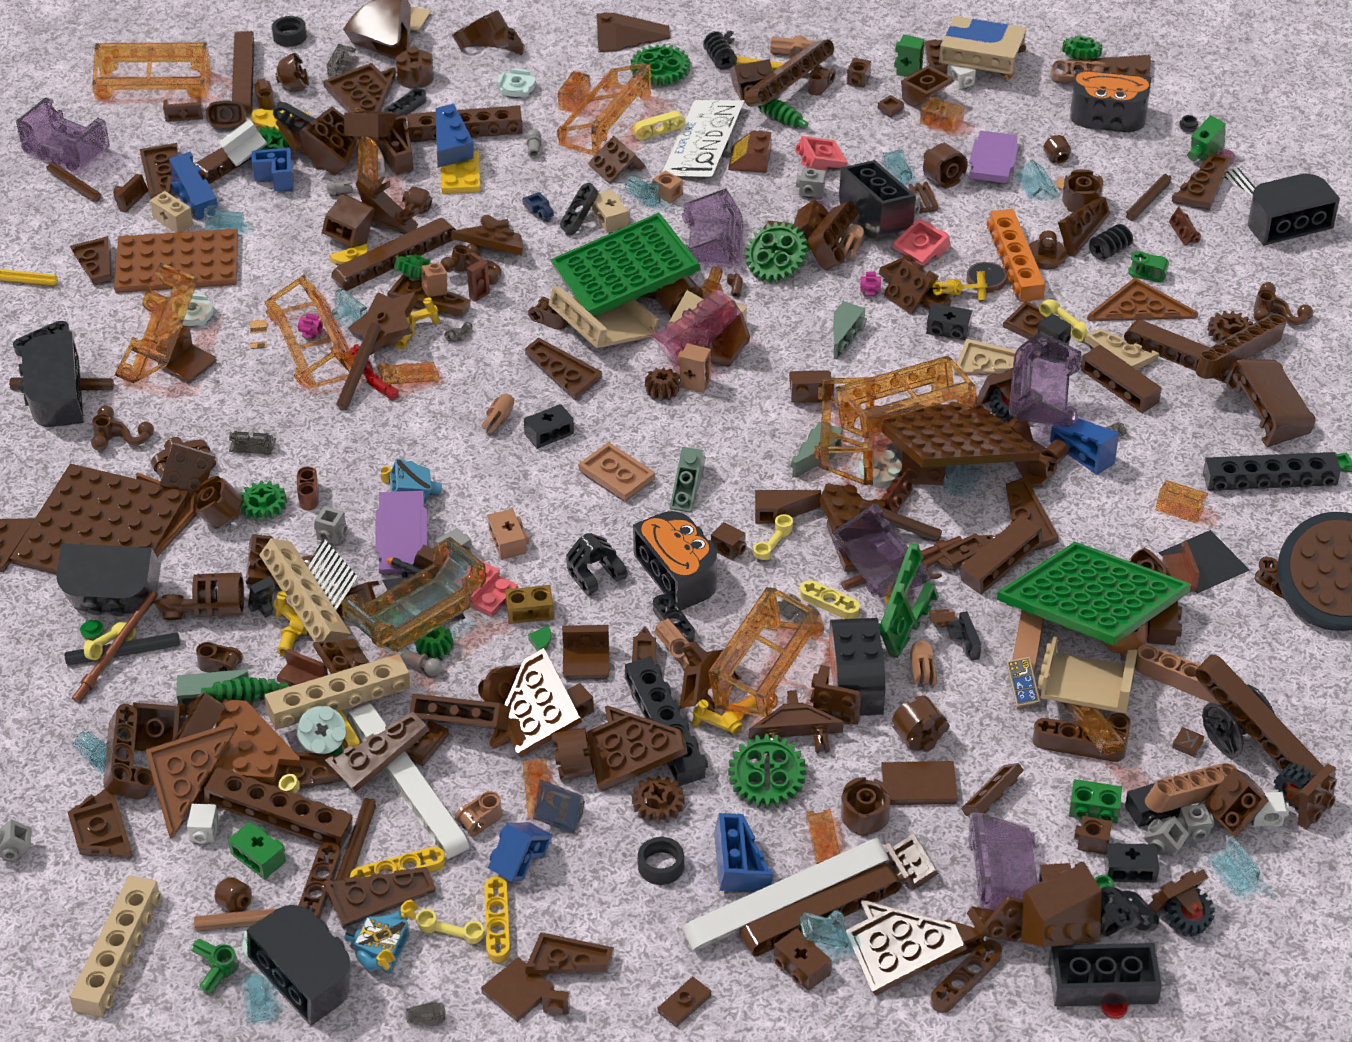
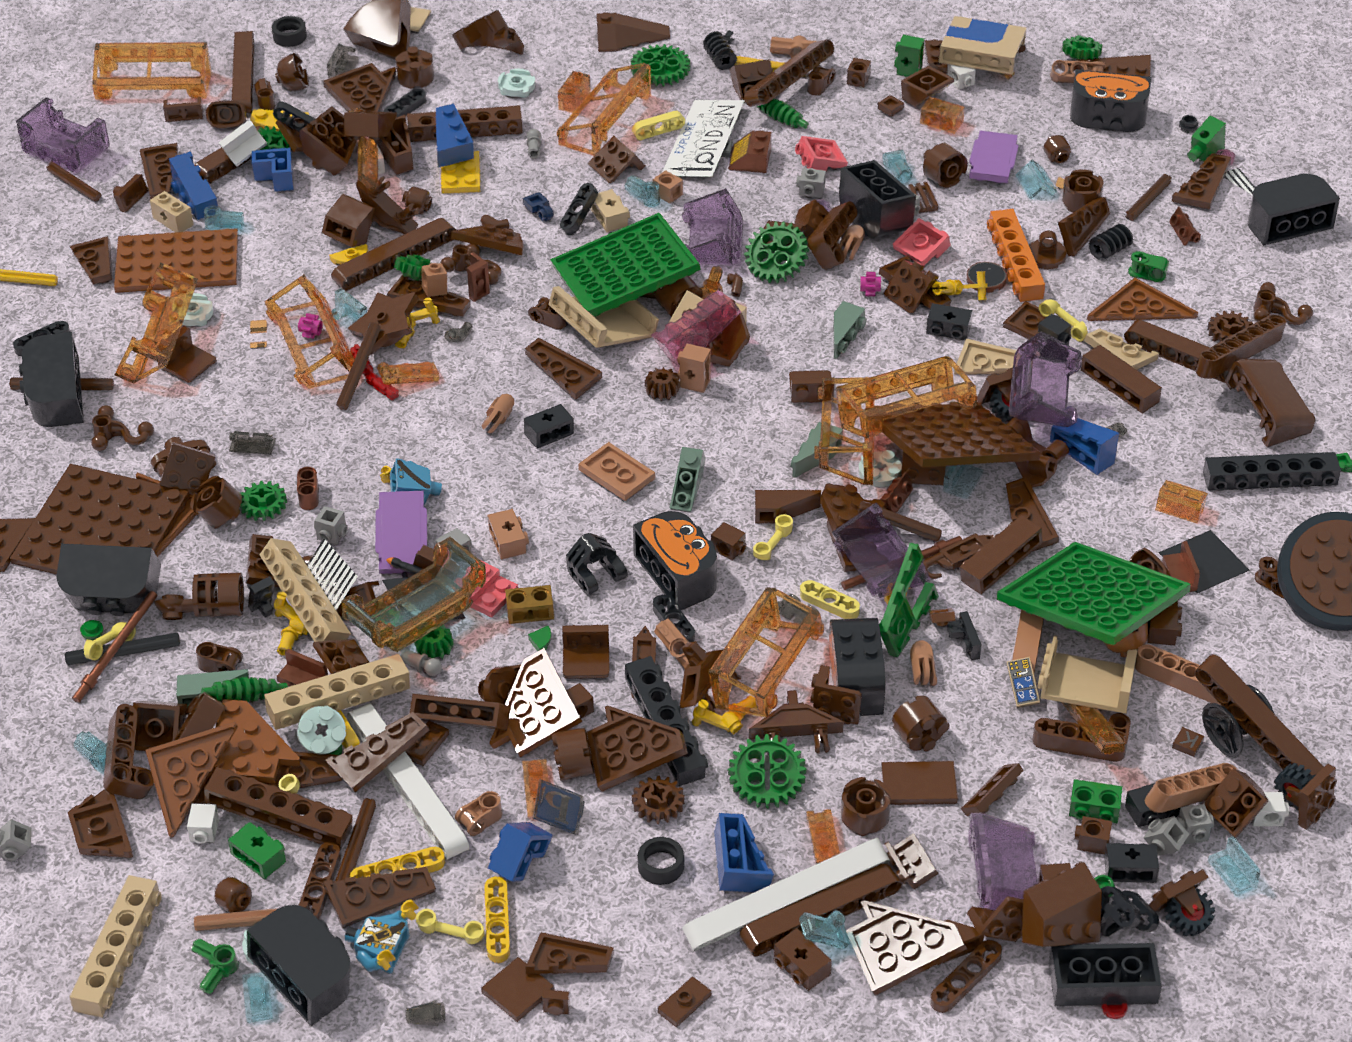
light grey pin [327,180,353,196] -> none

